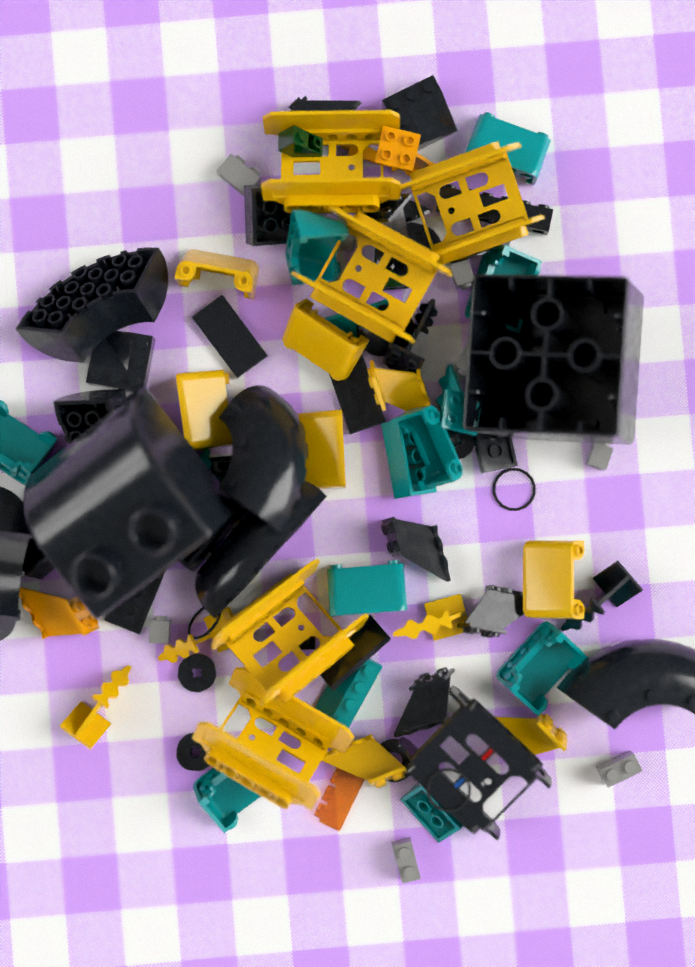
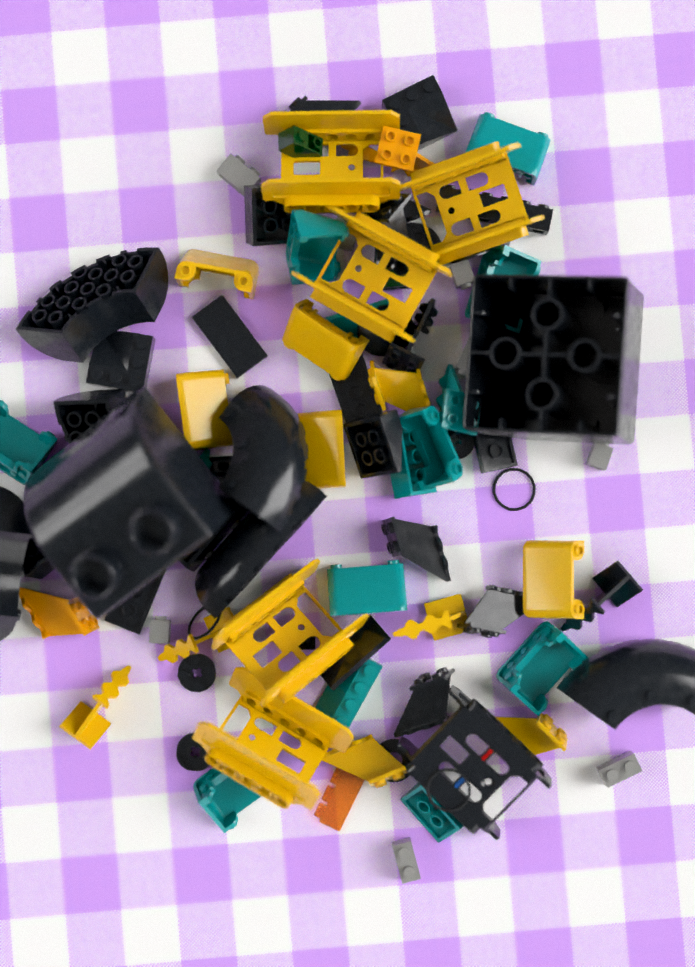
none -> black slope [343,409,403,479]

